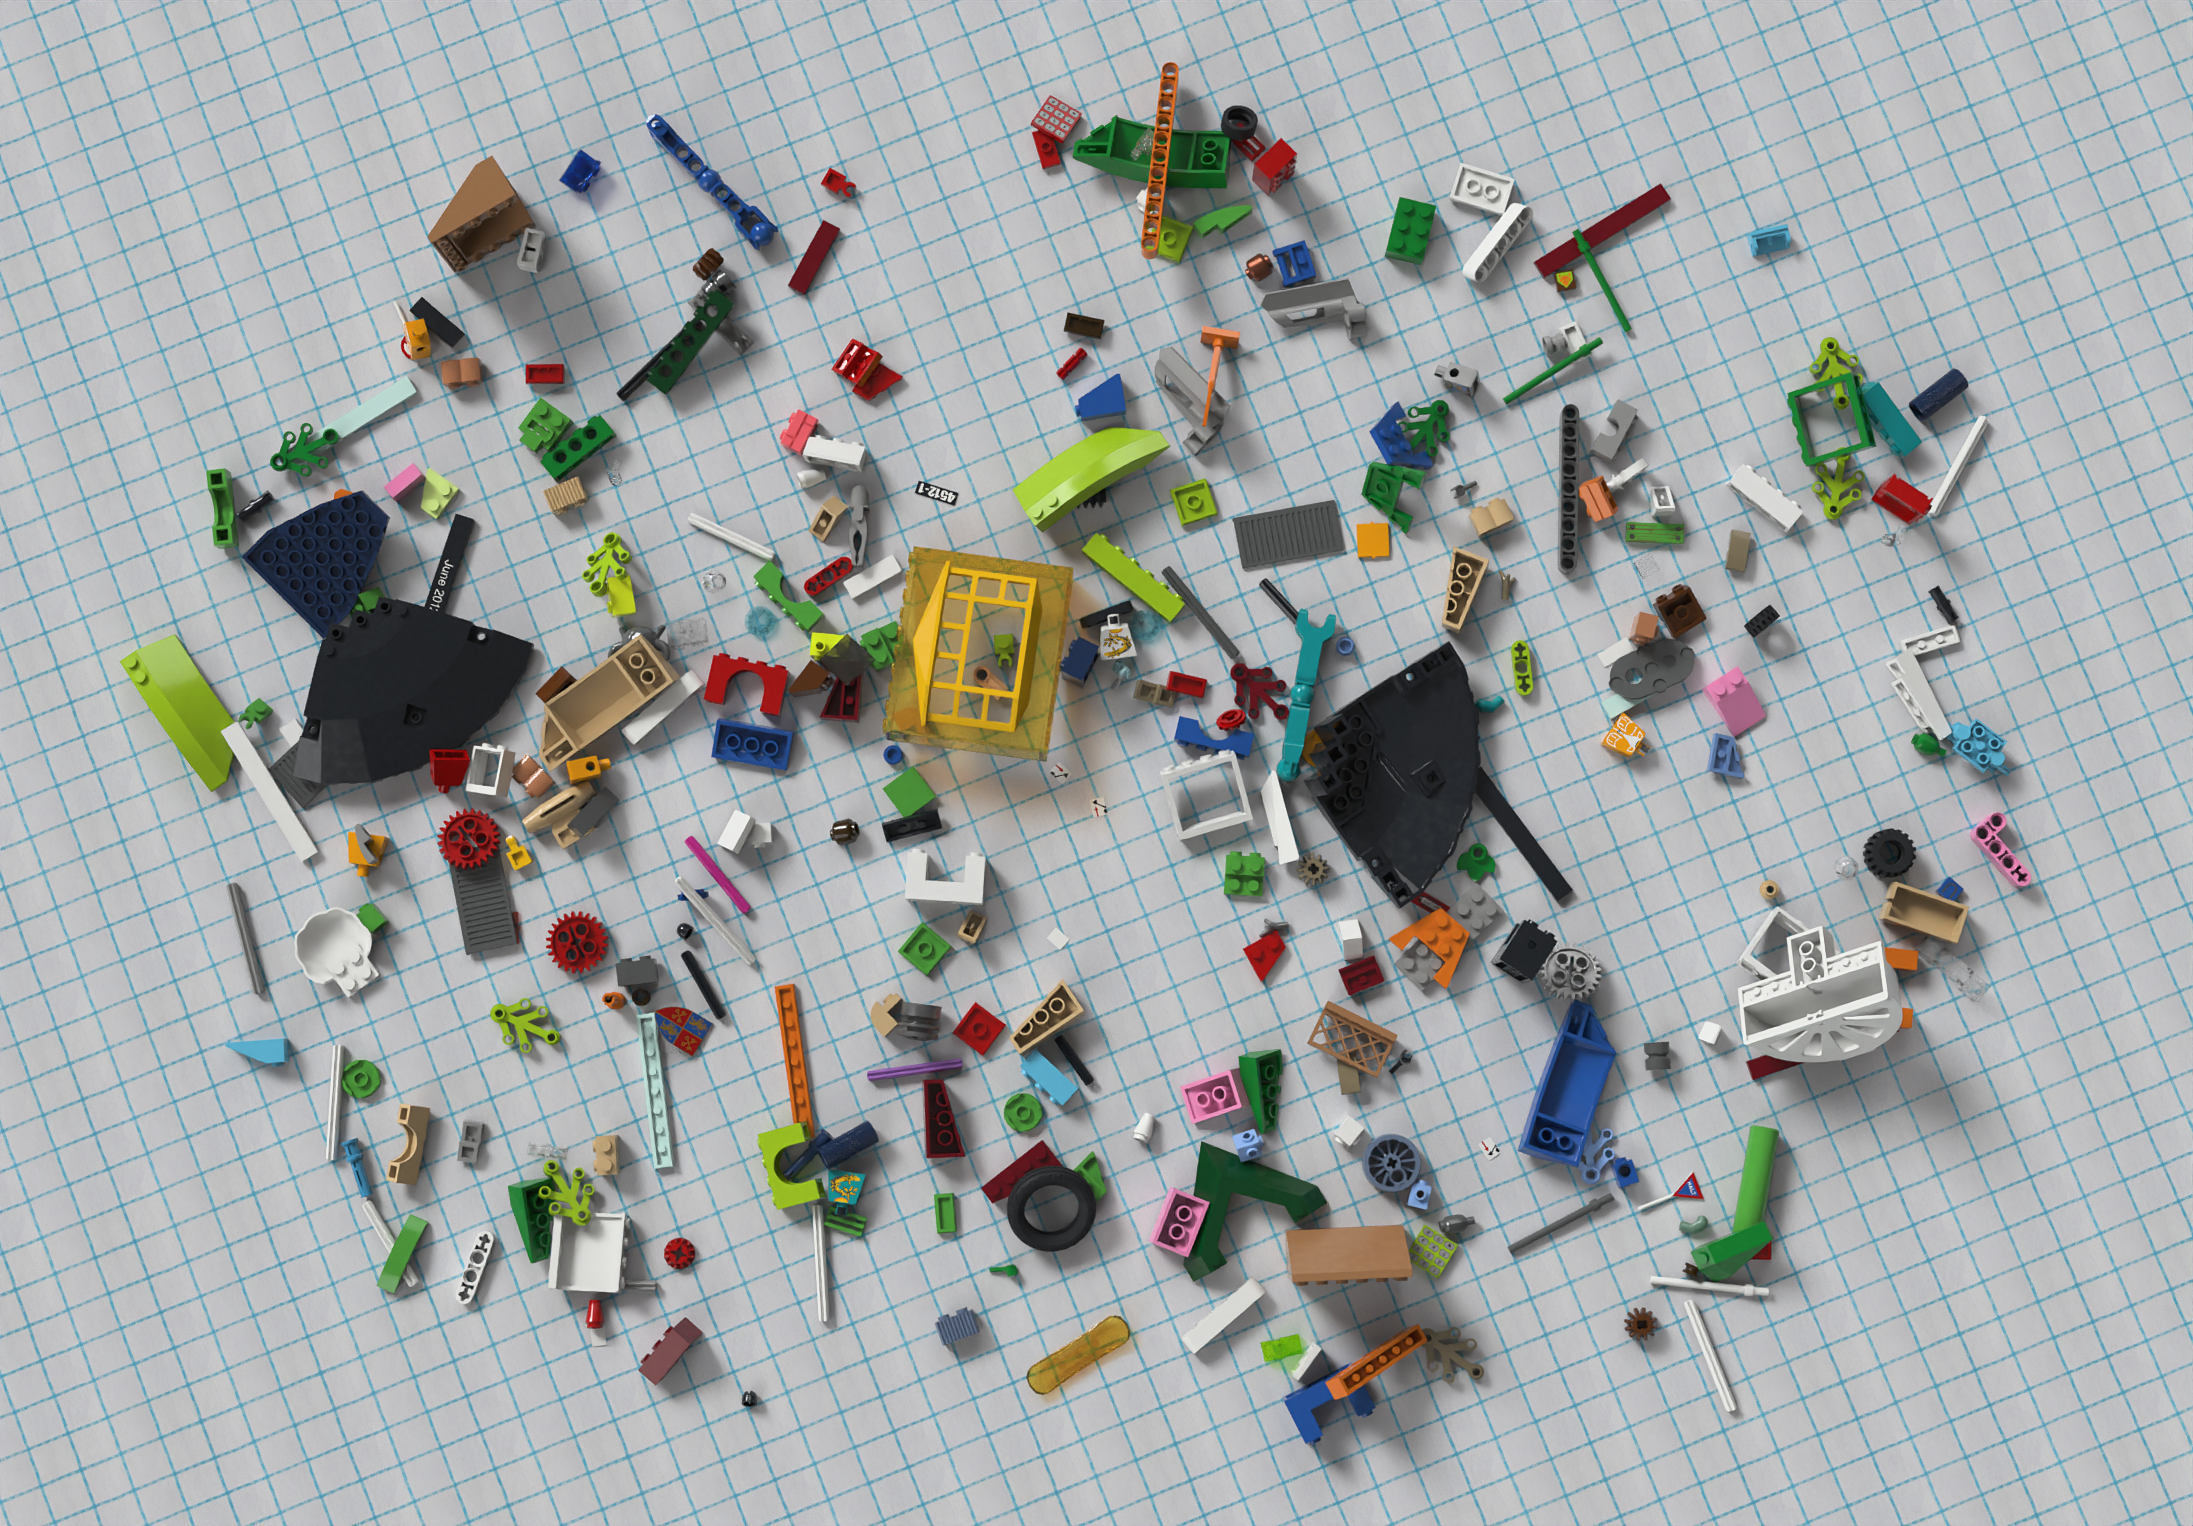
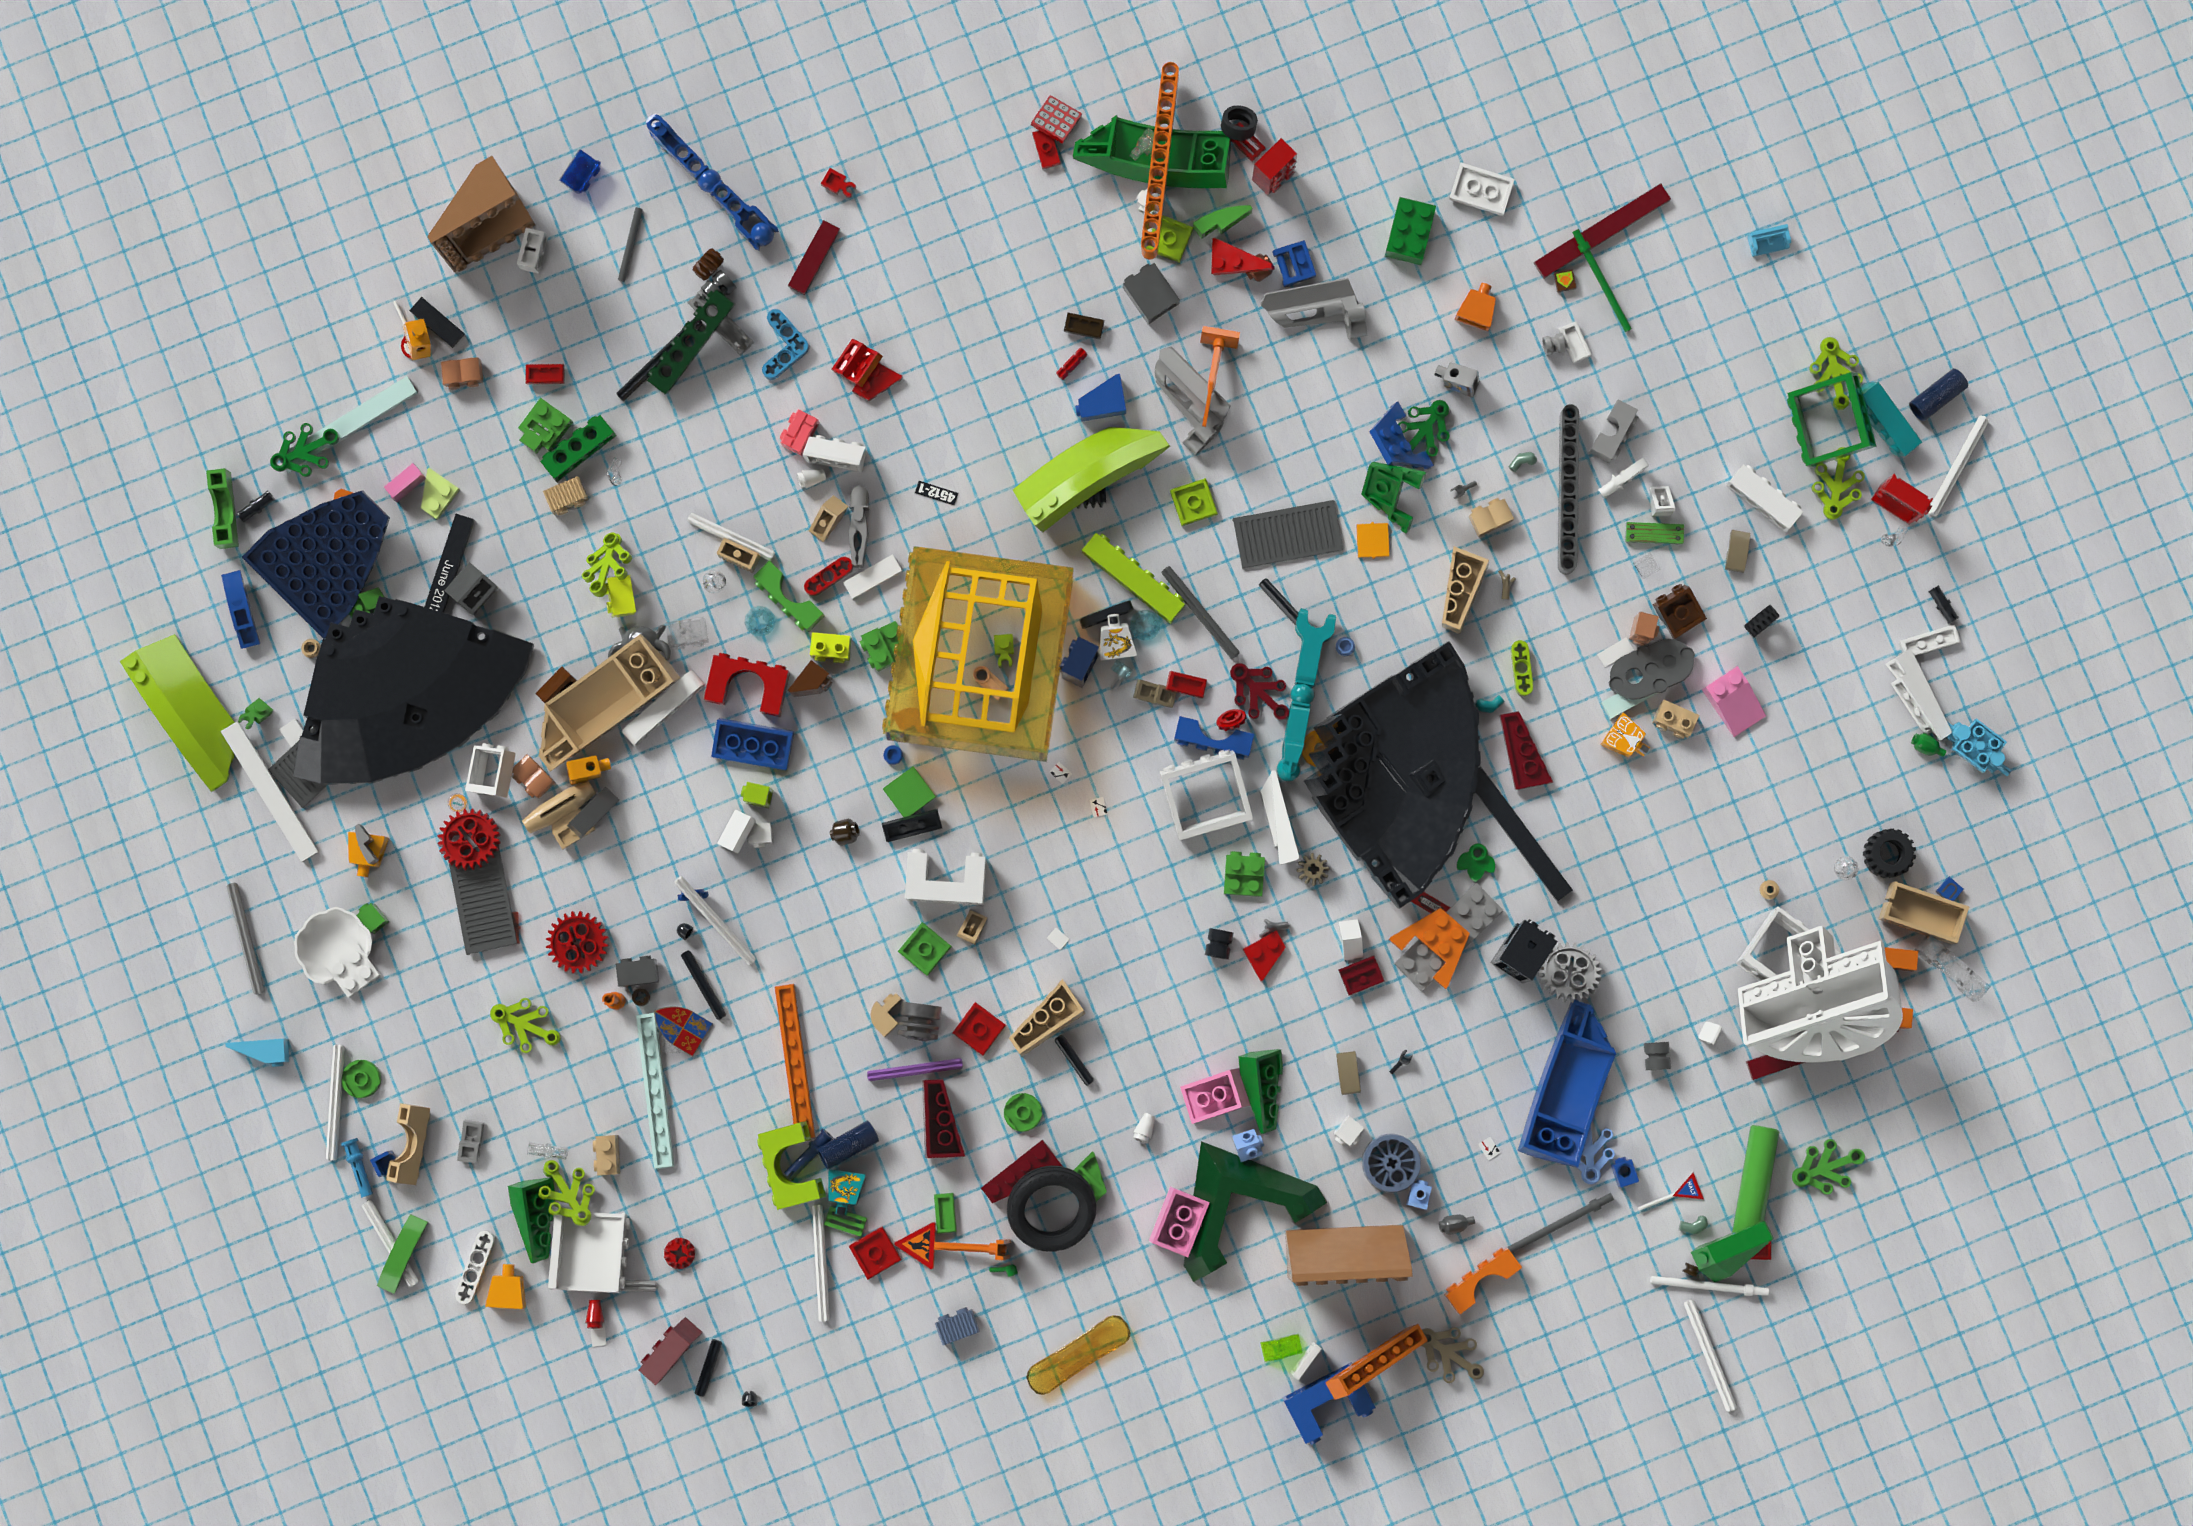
red torso [429,750,470,794] -> none
yellow plate [505,836,533,871] -> none
dark pink axle [685,836,751,914] -> none
dark red wedge [819,662,864,723] -> none
clear smoke tile [820,634,875,687] -> none
medium azure brick [1020,1049,1078,1106] -> none
white beam [1181,1277,1266,1354] -> none
medium nougat fence [1307,1001,1398,1078] -> none
tile [1408,1224,1458,1278] -> none
white beam [1463,203,1533,282] -> none
green bar [1503,337,1603,405] -> none
orange brick [1578,475,1619,522] -> none
reddish brown gear [1624,1307,1658,1341] -> none
medium blue wing [1707,733,1745,779] -> none
bright pink beam [1970,812,2031,887] -> none
none -> blue slope [221,570,260,649]
none -> tan plate [301,639,321,658]
none -> blue panel [370,1150,396,1177]
none -> dark grey slope [444,562,499,616]
none -> clear tile [448,793,468,813]
none -> light orange torso [485,1264,526,1309]
none -> dark grey bar [618,207,643,282]
none -> black axle [695,1339,722,1397]
none -> tan brick [717,538,761,573]
none -> lime brick [741,782,774,809]
none -> dark azure beam [762,309,809,380]
none -> red tile [849,1226,902,1280]
none -> piece [894,1222,1011,1269]
none -> dark grey brick [1123,263,1180,325]
none -> black wheel [1205,928,1234,960]
none -> red wing [1211,238,1275,275]
none -> orange arch [1444,1247,1522,1314]
none -> orange torso [1455,283,1496,331]
none -> dark red wing [1499,711,1553,790]
none -> sand green arm [1508,452,1537,472]
none -> tan brick [1652,700,1699,739]
none -> bright green plant [1792,1139,1865,1194]

